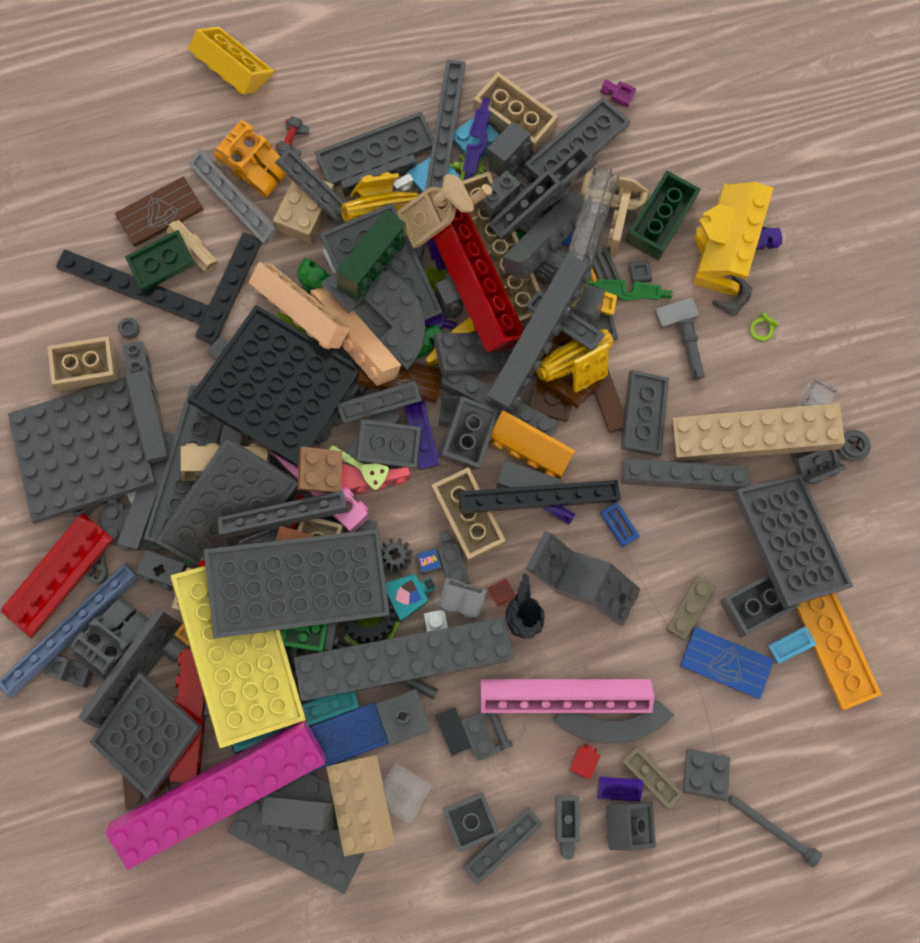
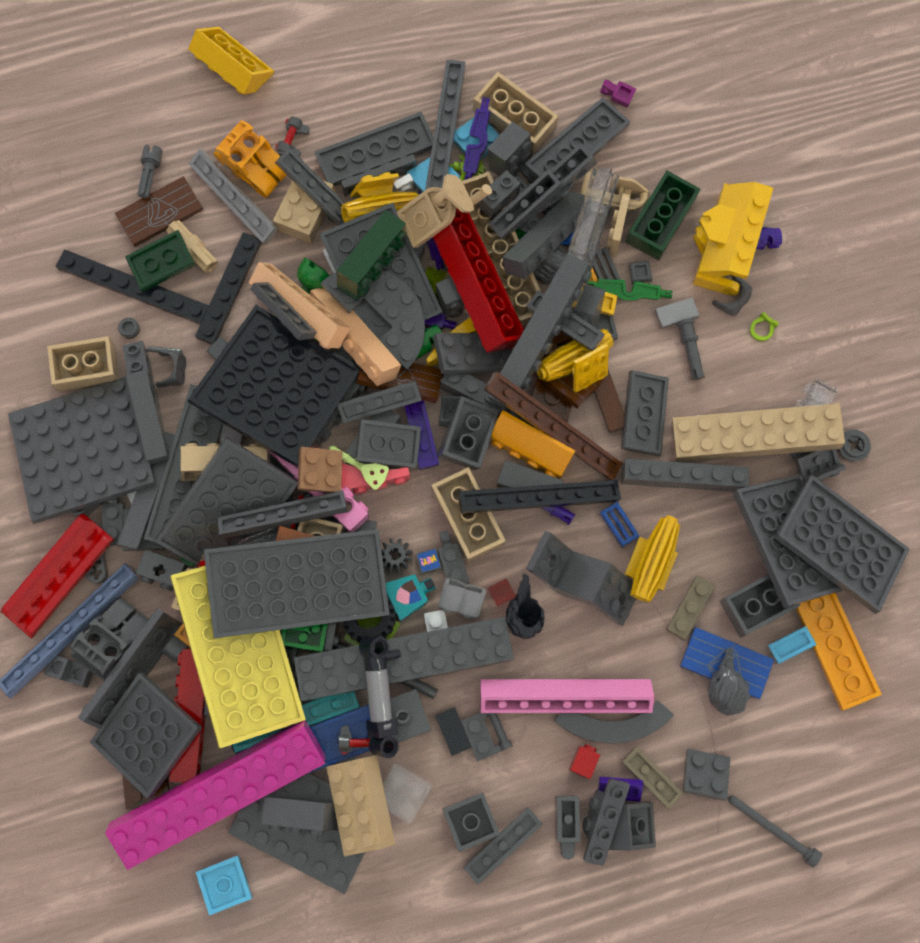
none -> dark grey piece [137,144,163,199]
none -> dark grey helmet [147,346,186,387]
none -> medium azure plate [195,855,253,916]
none -> dark grey plate [250,282,317,340]
none -> dark grey piece [339,725,385,754]
none -> black piece [359,636,401,758]
none -> reddish brown plate [484,372,623,480]
none -> dark grey bracket [582,779,630,866]
none -> yellow plate [624,515,680,603]
none -> dark grey hair [708,649,751,715]
none -> dark grey plate [774,475,910,614]

